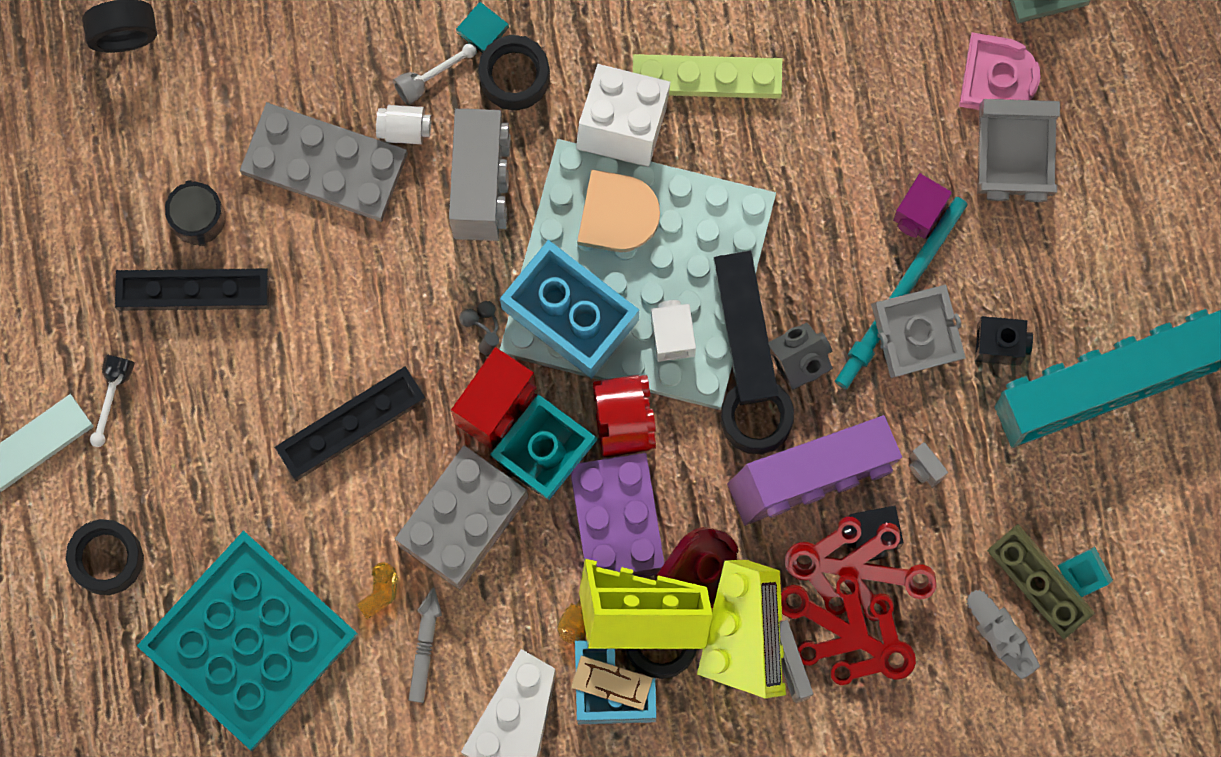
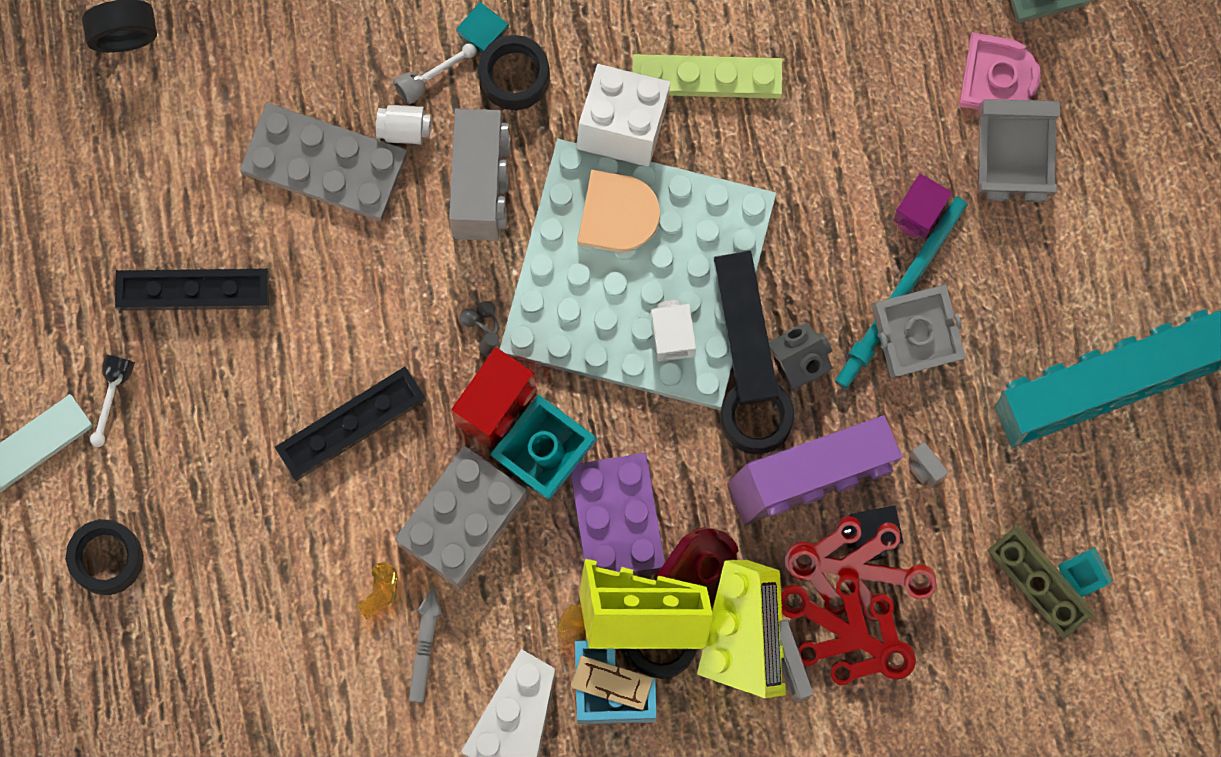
teal plate [137,530,359,752] -> none
piece [165,180,226,246] -> none
medium azure brick [500,240,639,379] -> none
red brick [593,375,656,457] -> none
light grey hinge [966,589,1040,680] -> none
black brick [974,316,1033,366] -> none

